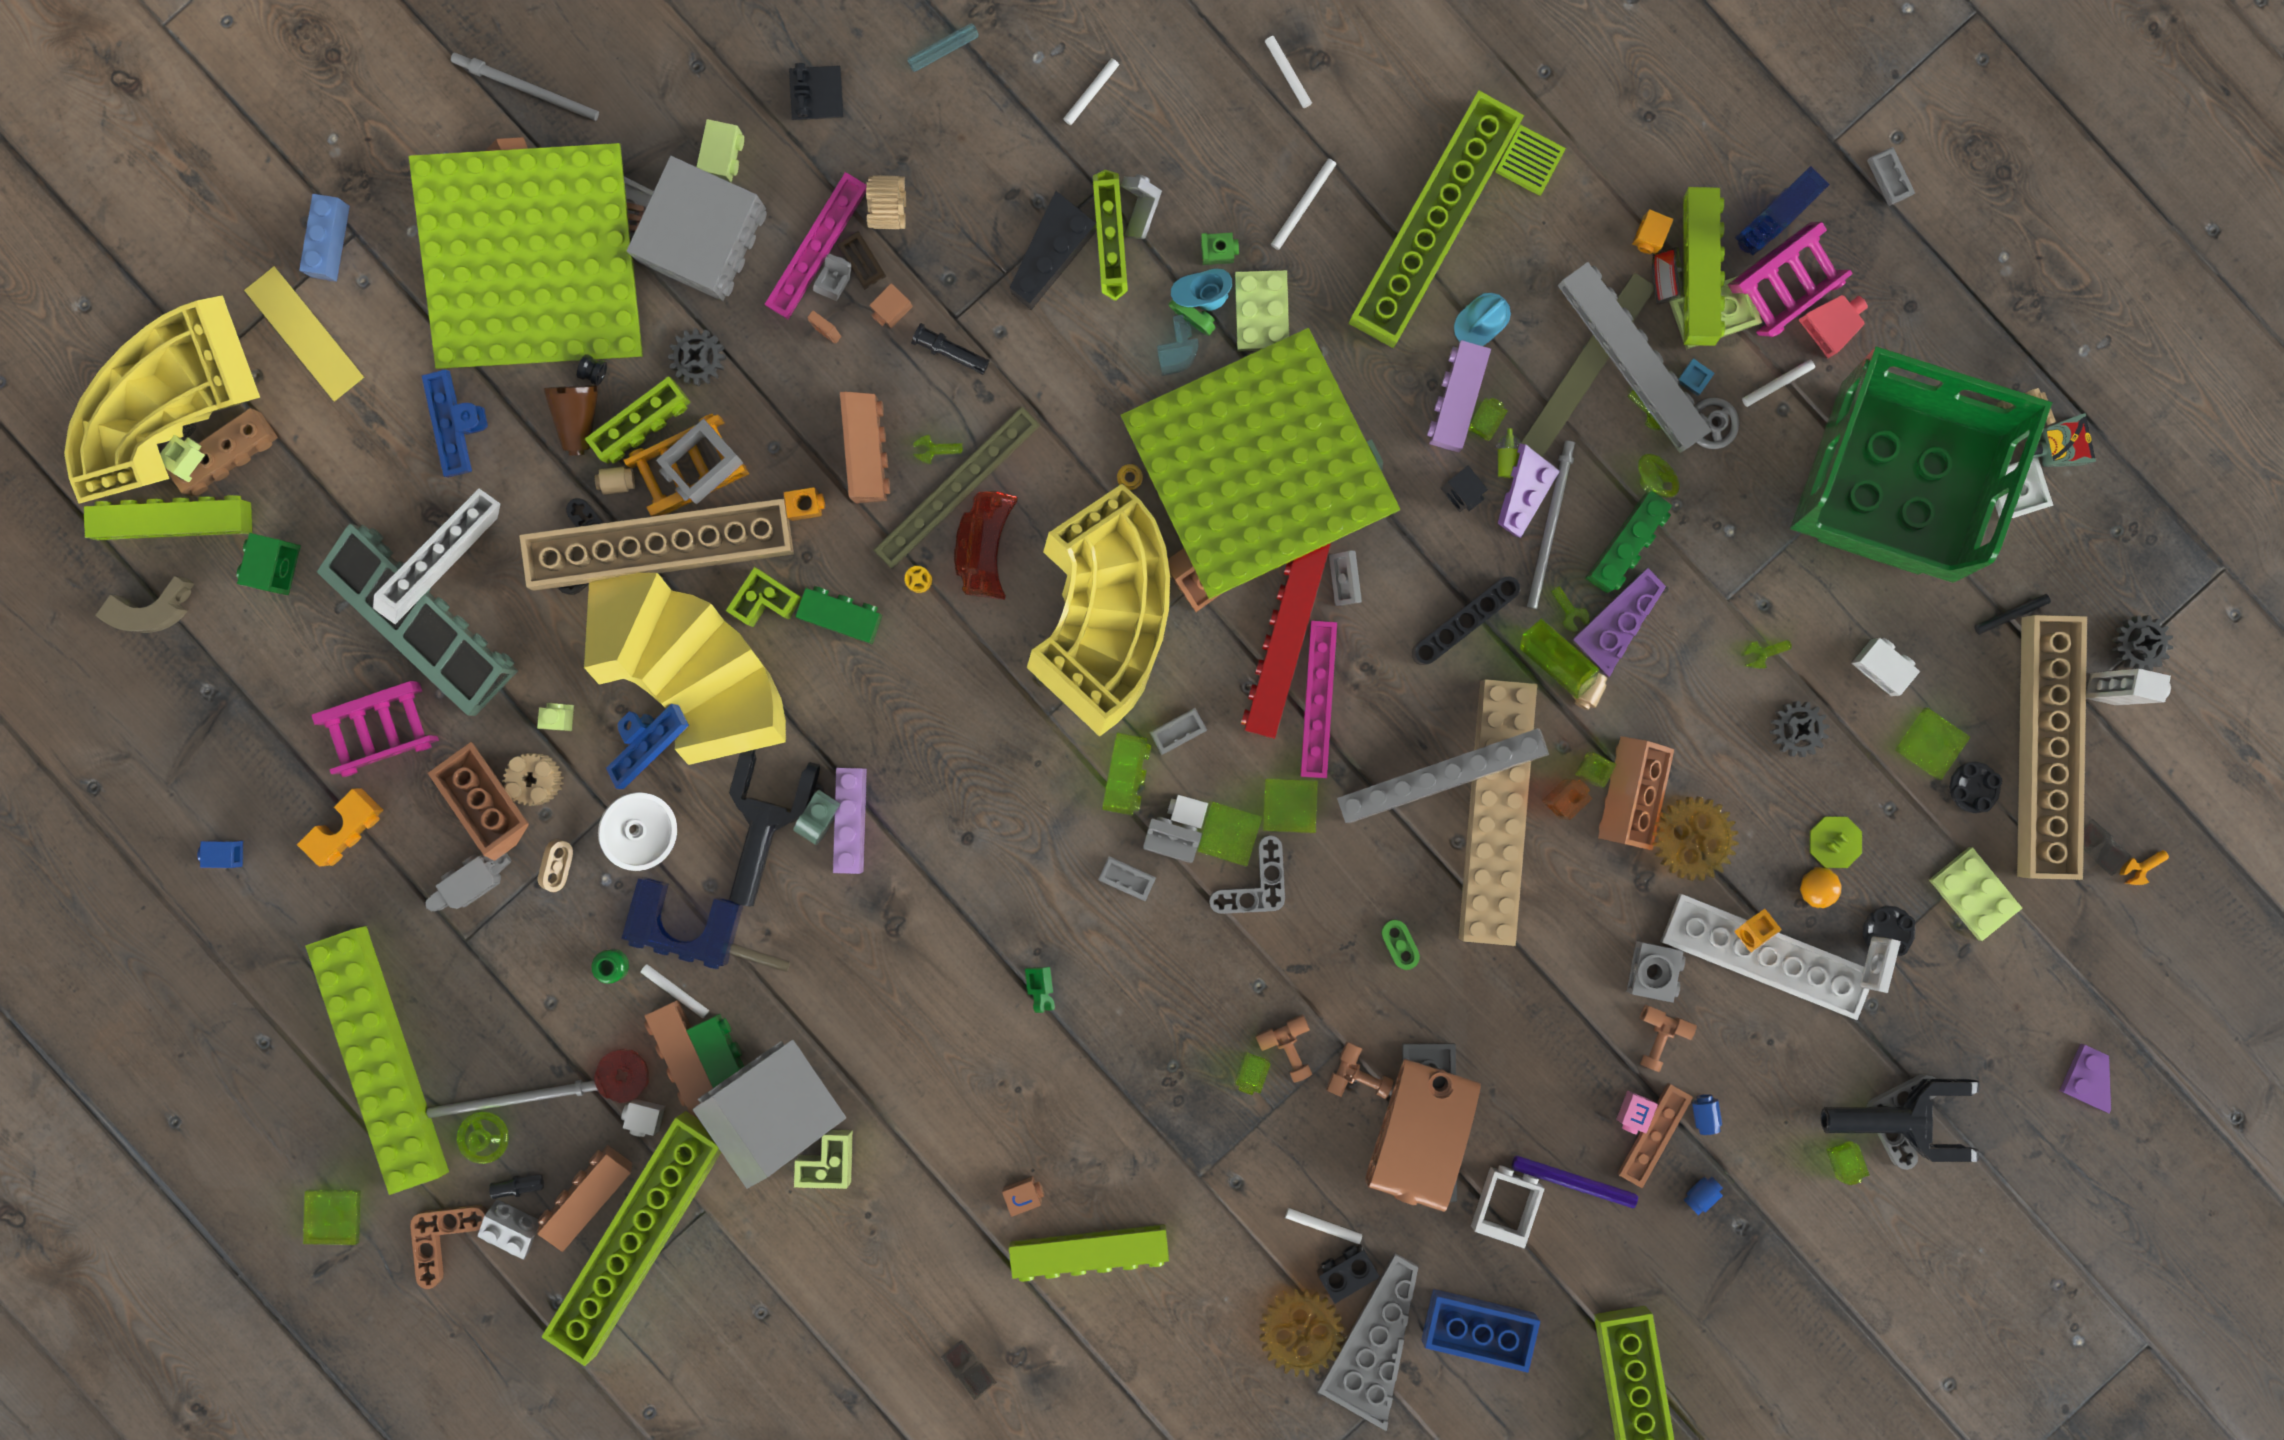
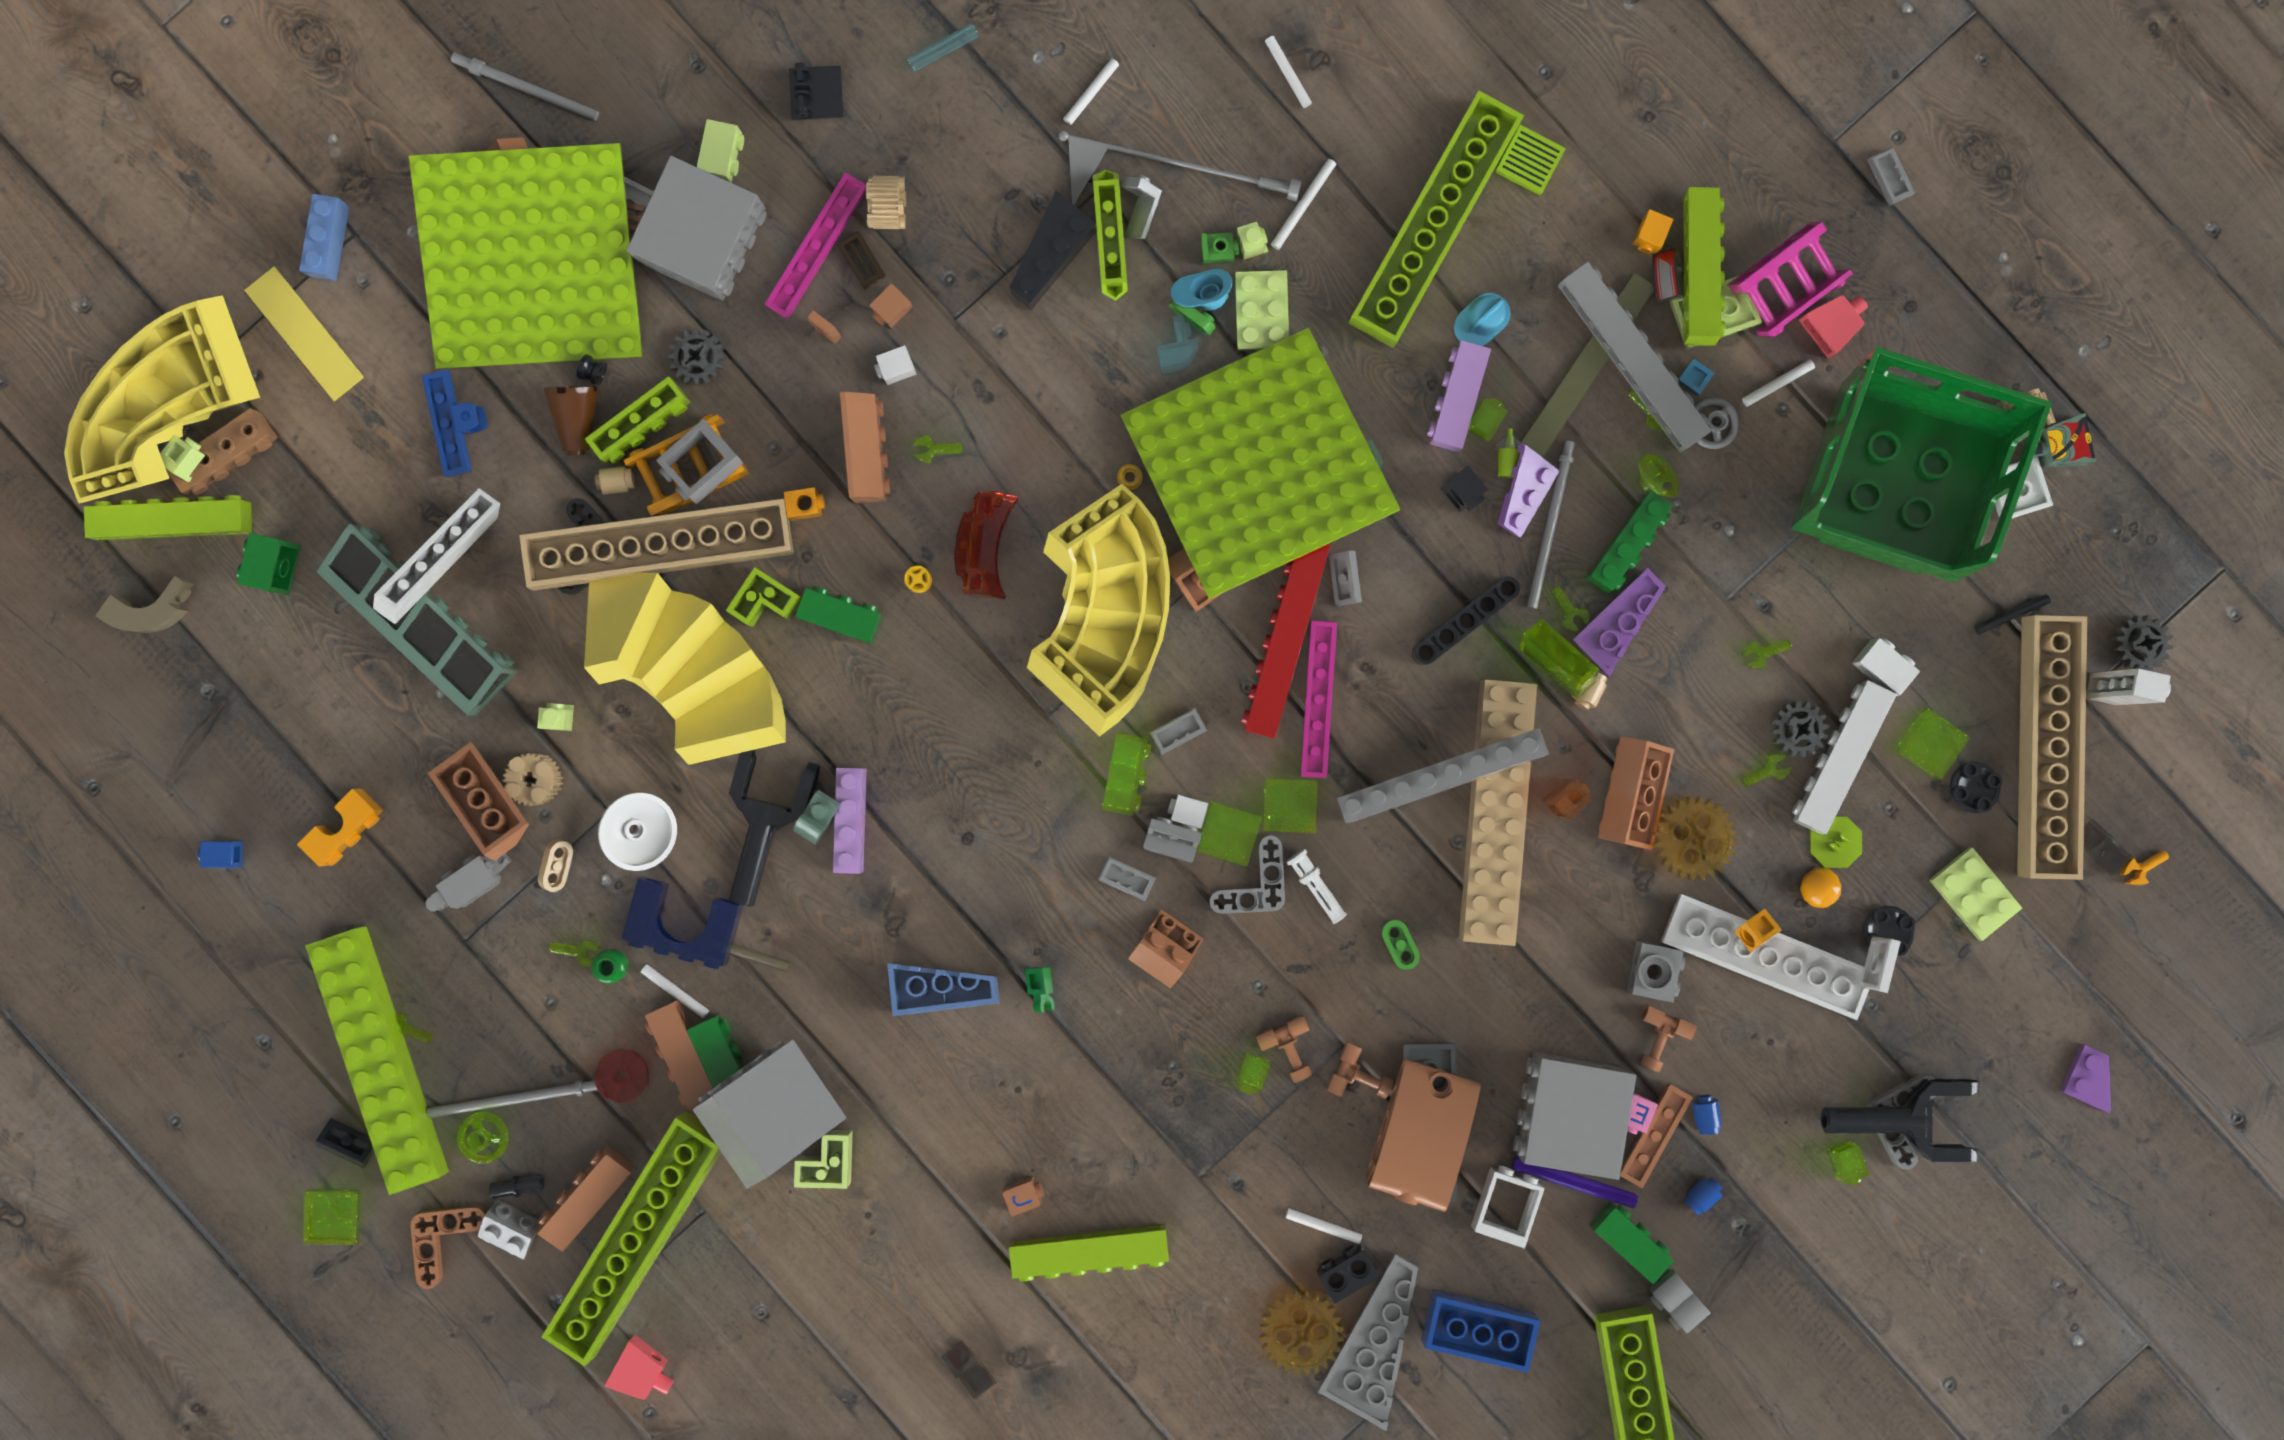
dark pink fence [311,681,439,777] -> none
blue plate [606,704,689,789] -> none
white brick [621,1099,665,1137] -> none
light grey bracket [813,254,851,301] -> none
olive tile [873,406,1040,569] -> none
black pin [911,323,990,375] -> none
clear neon green brick [1575,752,1617,788] -> none
clear blue arch [1735,166,1830,256] -> none
none -> black slope [316,1118,374,1168]
none -> clear neon green bar [394,1013,434,1044]
none -> clear neon green bar [549,940,600,967]
none -> coral torso [605,1335,674,1400]
none -> white brick [874,346,917,385]
none -> medium blue wedge [887,963,1000,1016]
none -> light grey piece [1058,131,1302,206]
none -> nougat slope [1128,909,1204,989]
none -> yellowish green brick [1236,222,1268,260]
none -> white pin [1286,849,1347,924]
none -> light grey brick [1513,1051,1637,1180]
none -> green brick [1589,1203,1674,1284]
none -> light grey brick [1649,1269,1711,1333]
none -> clear neon green bar [1742,754,1792,788]
none -> white brick [1792,680,1897,835]

